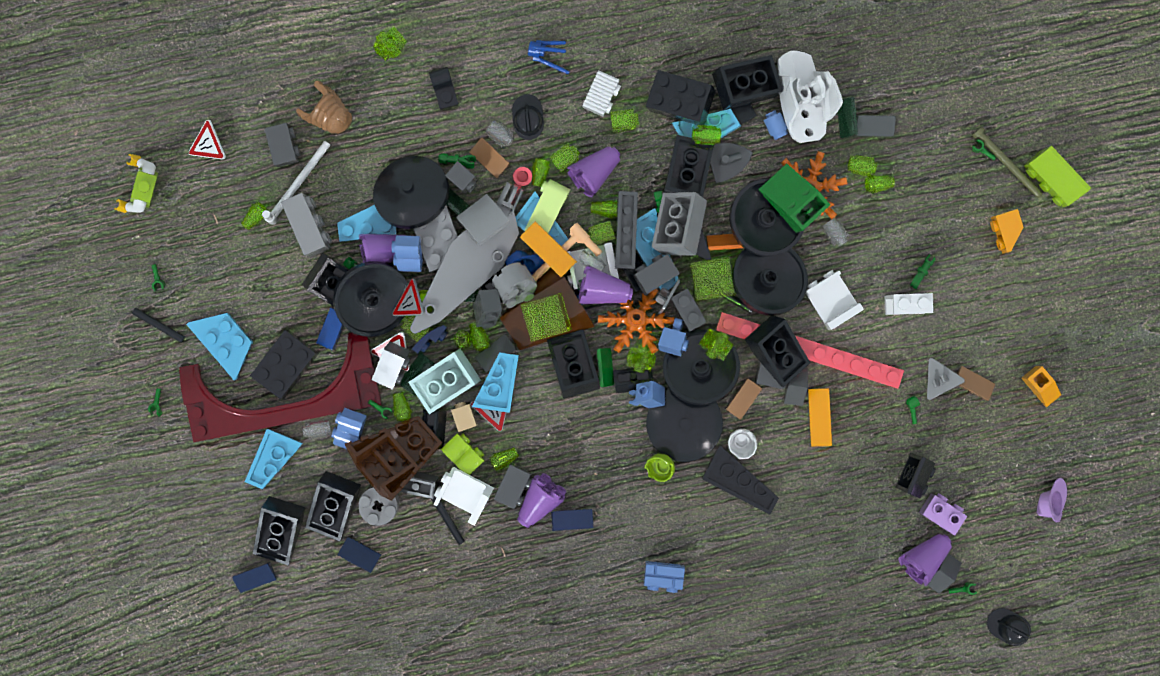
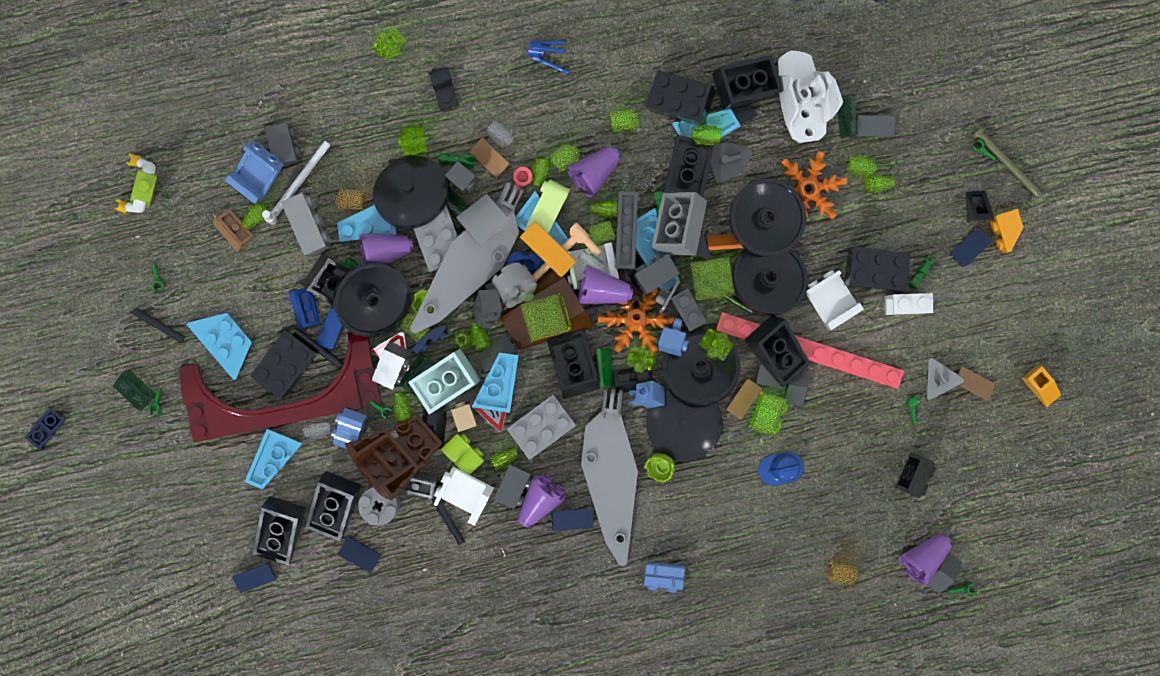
piece [189,120,226,159] -> none
medium nougat hair [296,81,352,134] -> none
medium blue brick [392,235,423,272] -> none
piece [393,279,424,316] -> none
black piece [512,94,544,140] -> none
white brick [583,70,621,117] -> none
black wing [702,445,779,515] -> none
white hair [728,428,757,459] -> none
green slope [758,164,831,233] -> none
medium blue brick [763,110,788,140] -> none
light orange slope [808,388,832,446] -> none
clear brick [822,218,849,247] -> none
lavender brick [918,493,967,535] -> none
black piece [987,608,1031,646] -> none
lime slope [1024,146,1091,207] -> none
lavender piece [1037,478,1067,523] -> none
none -> dark blue slope [25,408,66,450]
none -> clear green slope [113,370,155,412]
none -> medium nougat slope [213,208,255,252]
none -> medium blue panel [225,141,284,204]
none -> blue slope [289,288,321,329]
none -> black bar [294,328,344,369]
none -> clear yellow brick [335,189,364,211]
none -> clear neon green brick [398,125,427,156]
none -> light grey brick [507,394,576,460]
none -> light grey wing [581,388,638,566]
none -> clear neon green brick [748,391,788,436]
none -> blue piece [758,452,804,485]
none -> clear yellow brick [828,561,859,586]
none -> black brick [844,246,911,292]
none -> dark blue slope [949,227,993,267]
none -> black slope [966,191,994,222]

